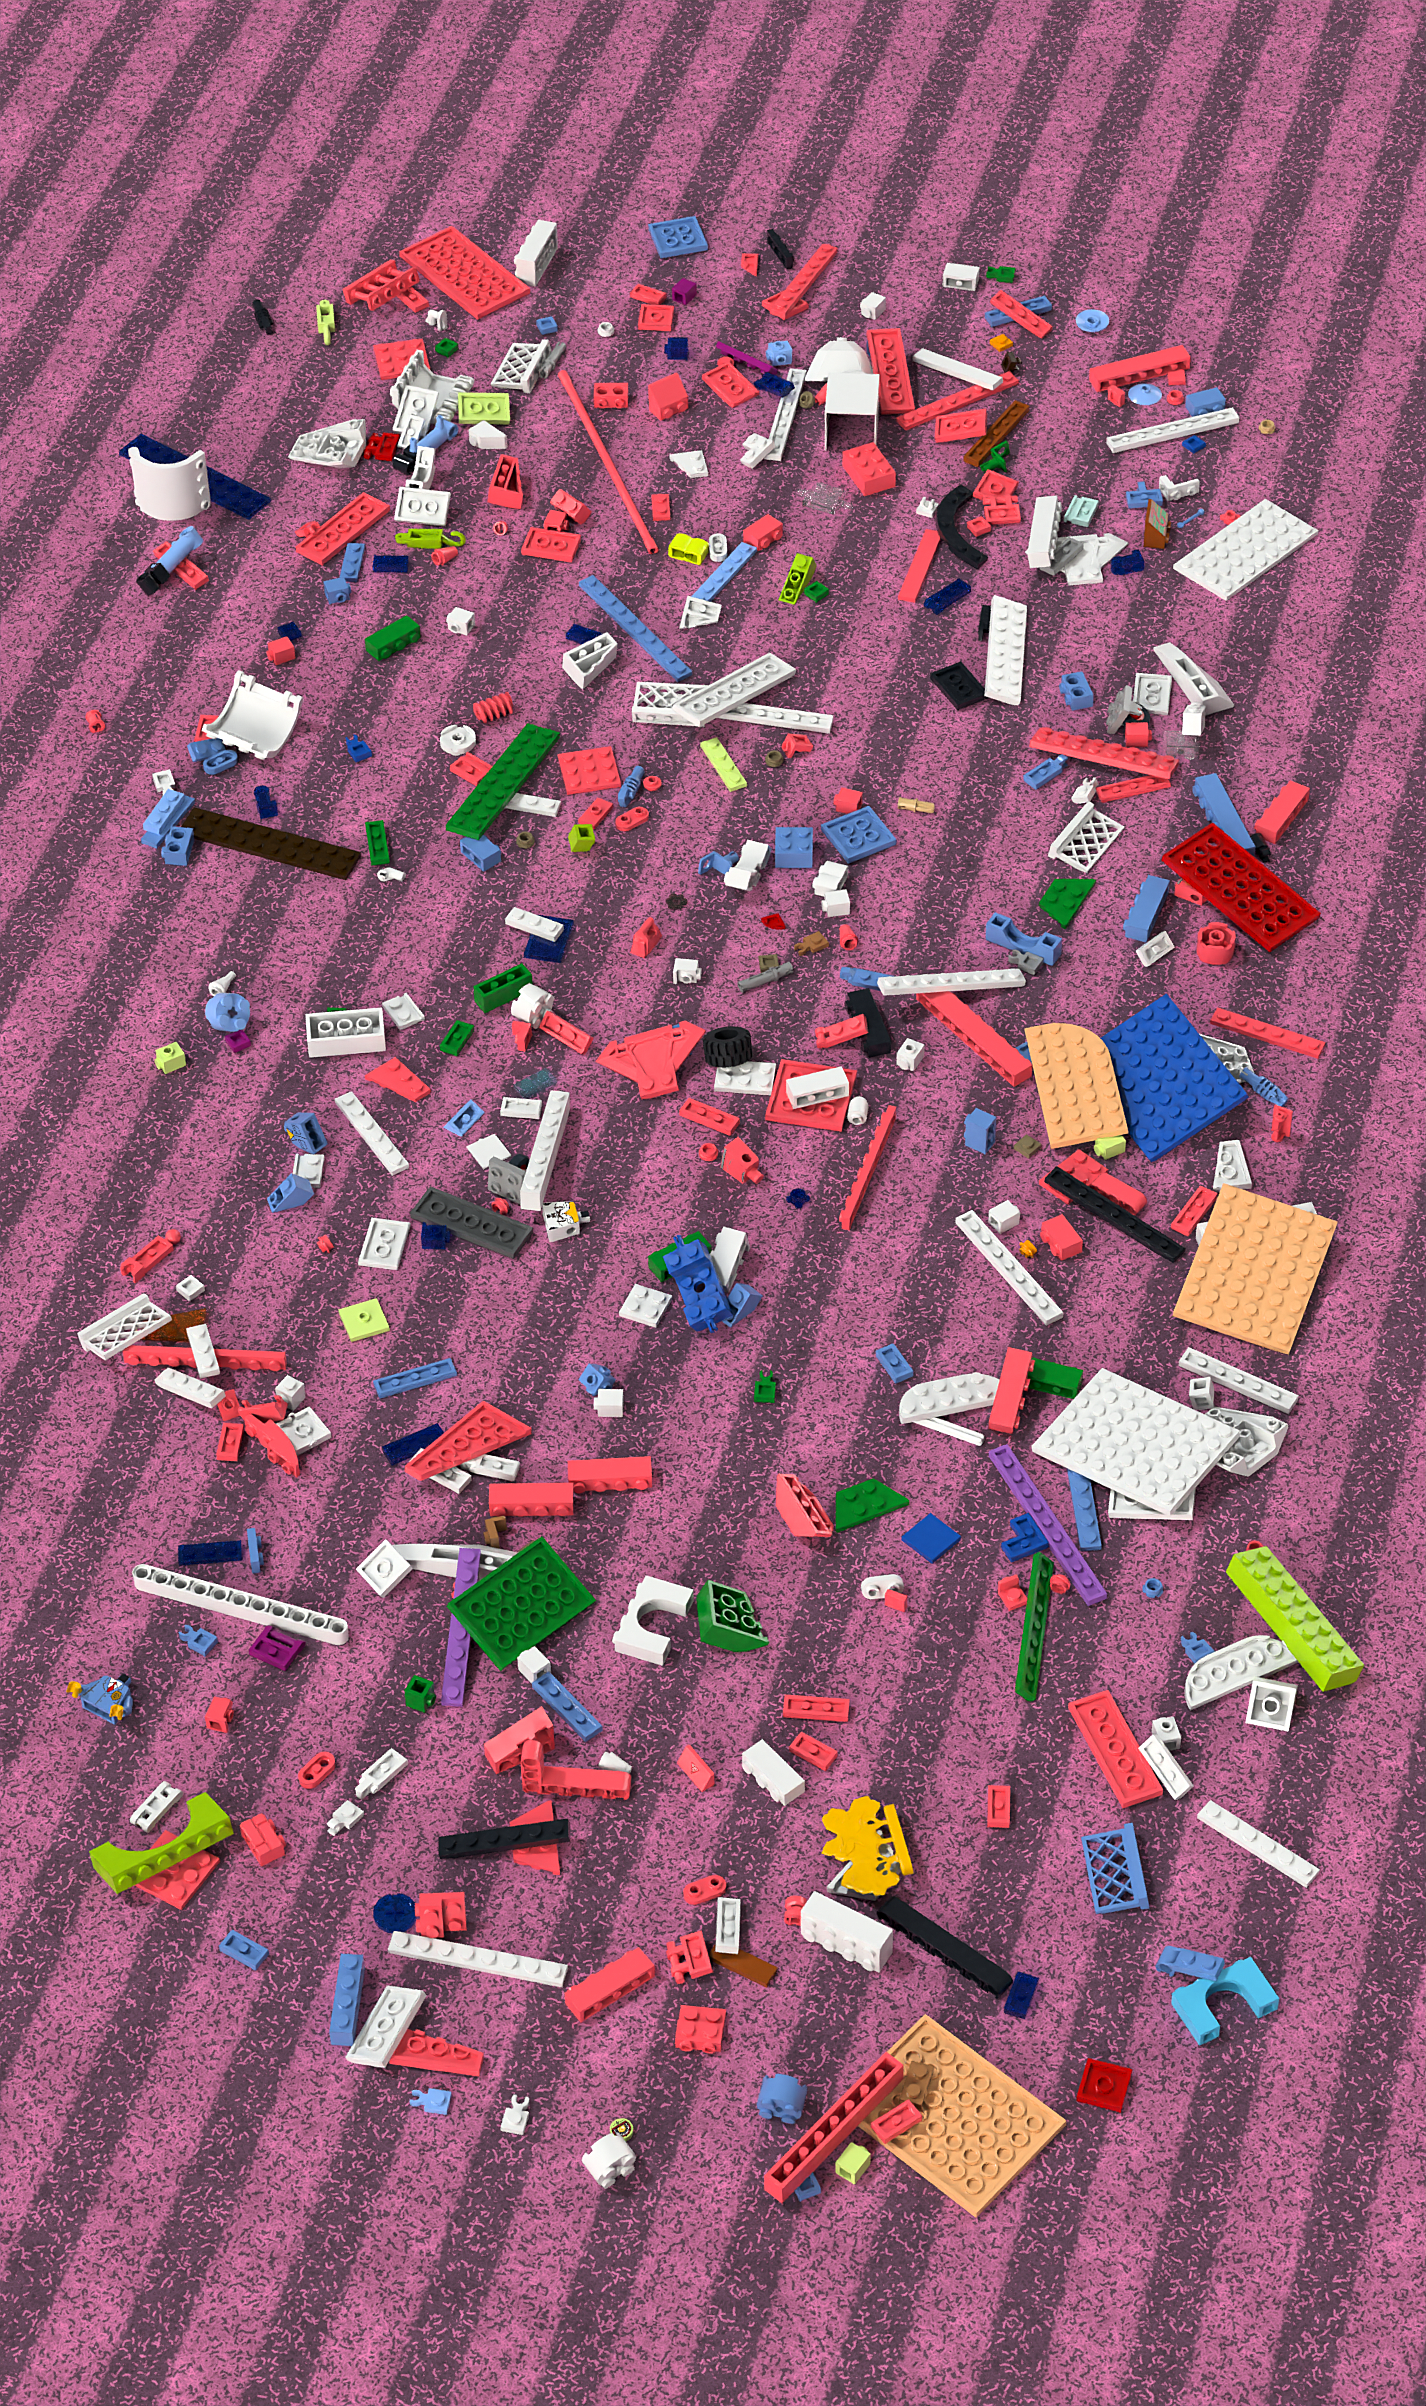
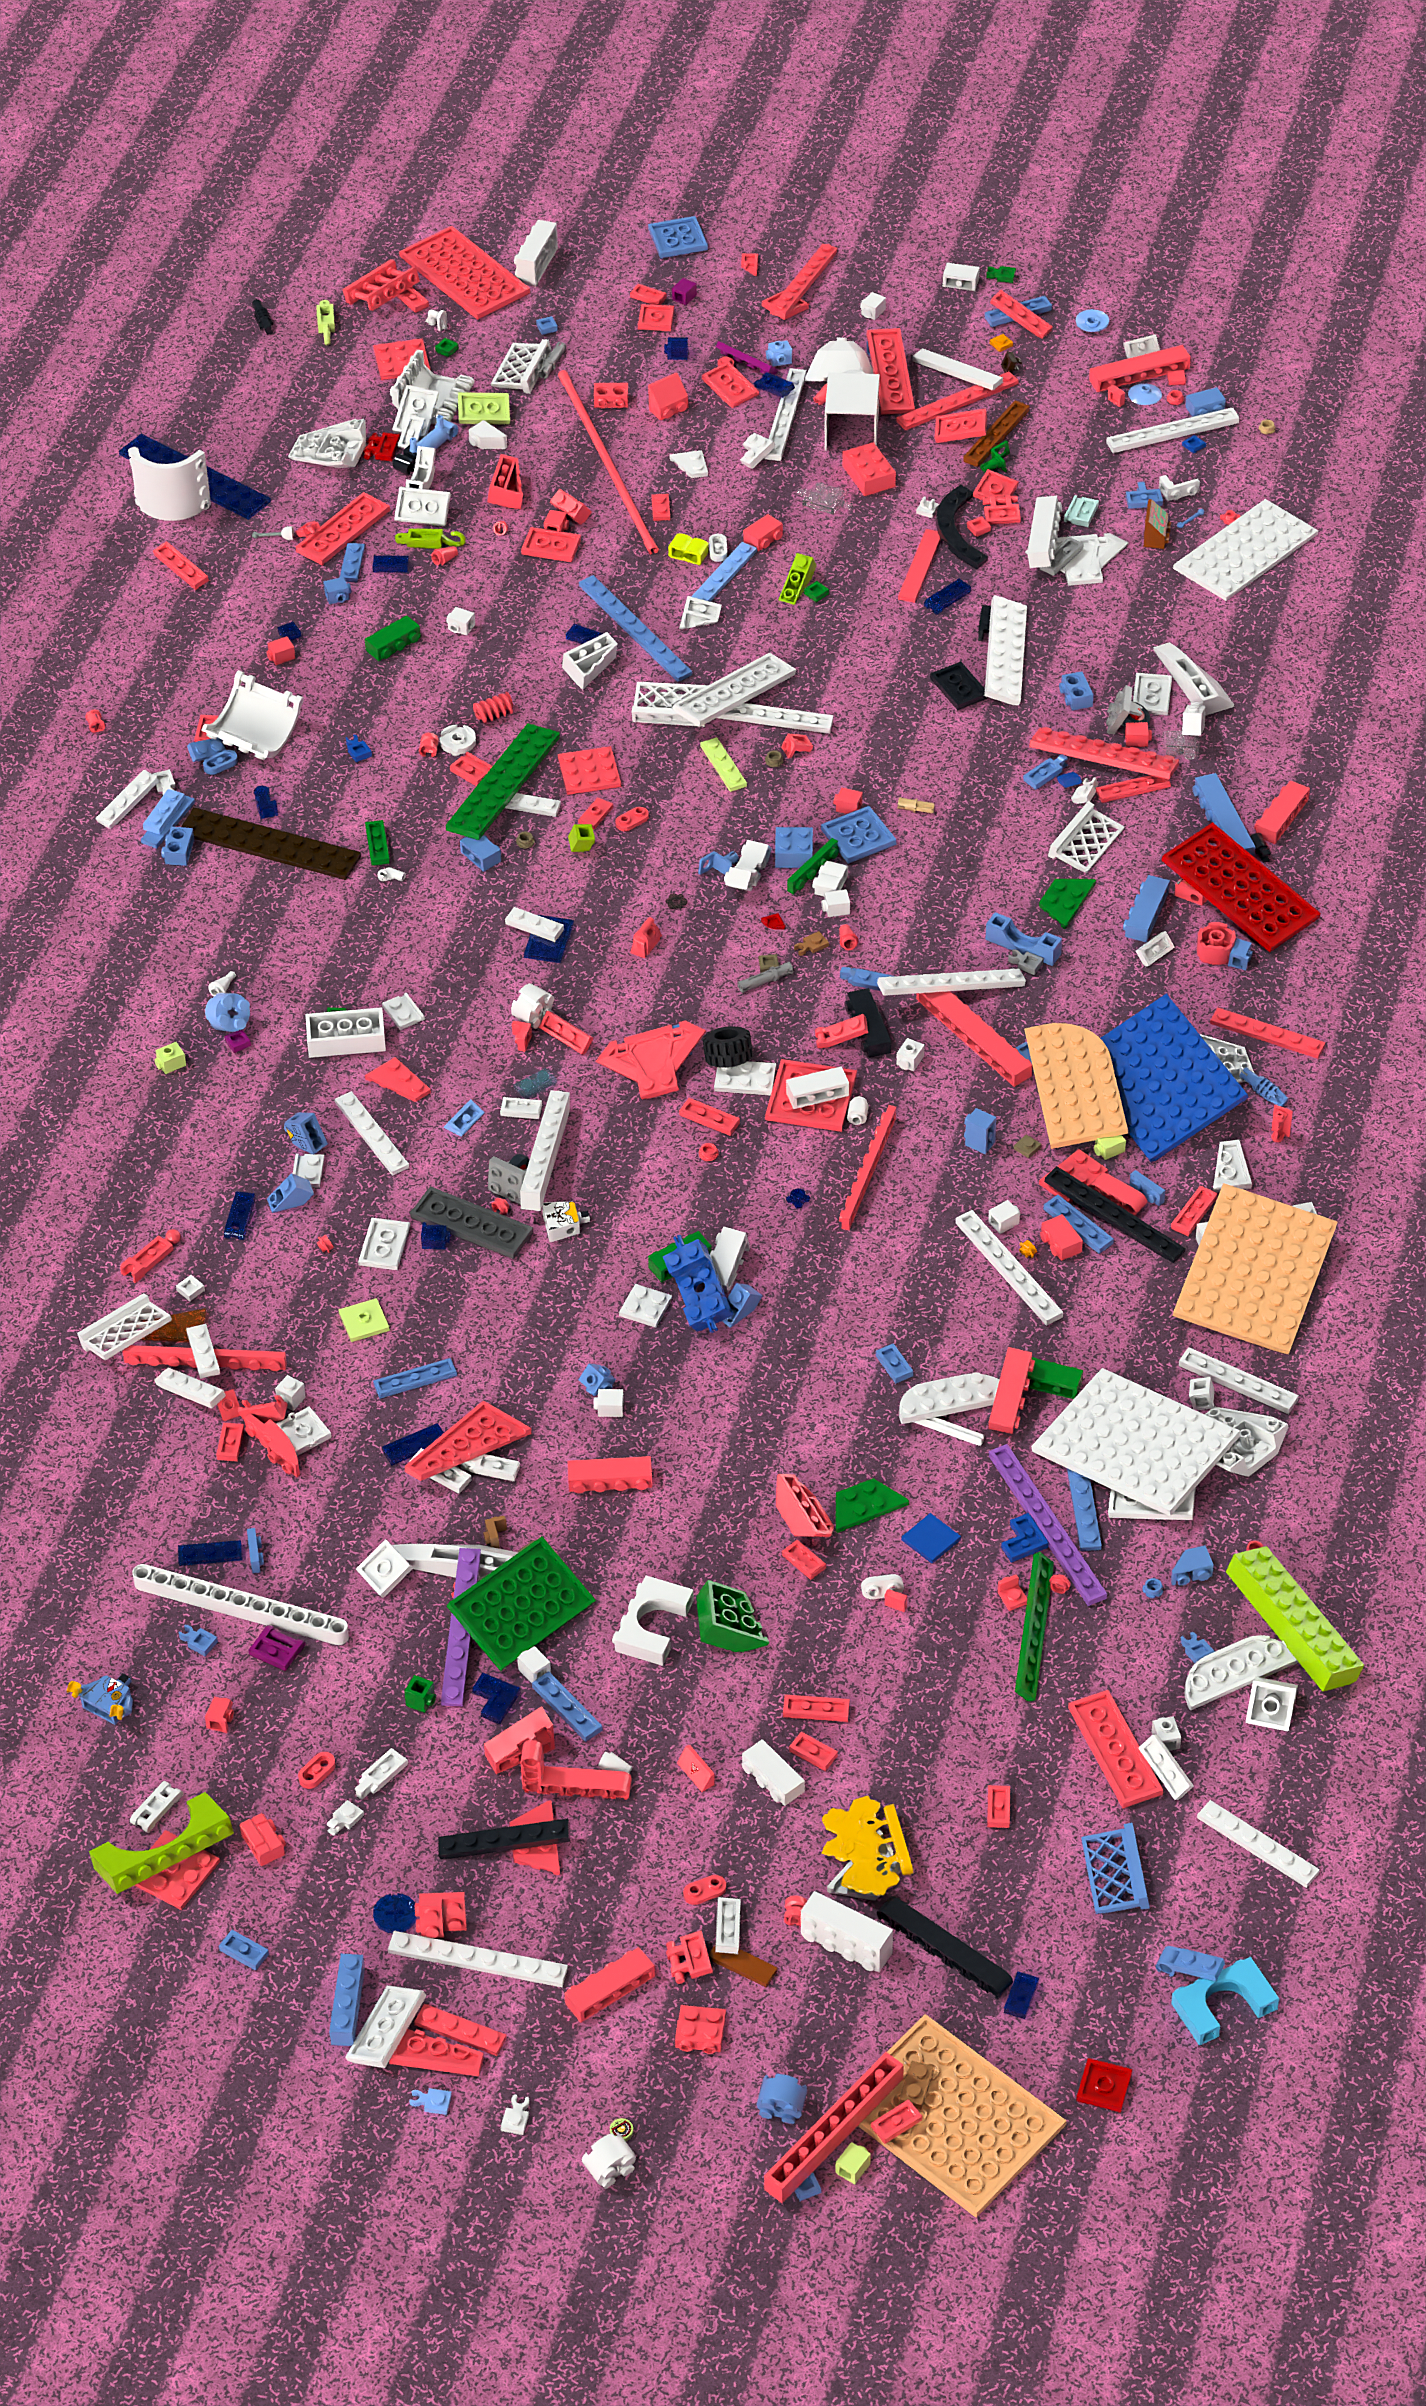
piece [136,526,203,596] -> none
green plate [440,1020,474,1056] -> none
white piece [466,1134,511,1169] -> none
green brick [473,963,533,1013] -> none
coral brick [489,1483,574,1517] -> none
white plate [598,322,614,337] -> none
medium blue hinge [618,766,645,807] -> none
coral plate [643,776,662,791] -> none
white brick [673,958,702,984] -> none
coral torso [720,1137,764,1184] -> none
green plate [754,1370,776,1403] -> none
black plate [767,229,794,270] -> none
dark tan plate [799,391,815,408] -> none
clear blue leg [1111,549,1144,575] -> none
none -> white plate [96,770,159,829]
none -> clear blue plate [224,1191,256,1240]
none -> hinge [252,526,294,540]
none -> coral plate [414,2004,507,2056]
none -> coral wheel [419,733,439,757]
none -> clear blue plate [472,1672,521,1725]
none -> coral plate [782,1540,826,1580]
none -> green plate [787,838,839,894]
none -> medium blue plate [1043,1195,1114,1254]
none -> blue tile [1057,772,1082,788]
none -> white plate [1123,334,1160,359]
none -> medium blue plate [1129,1170,1165,1206]
none -> medium blue slope [1171,1545,1214,1586]
none -> medium blue brick [1228,938,1253,971]

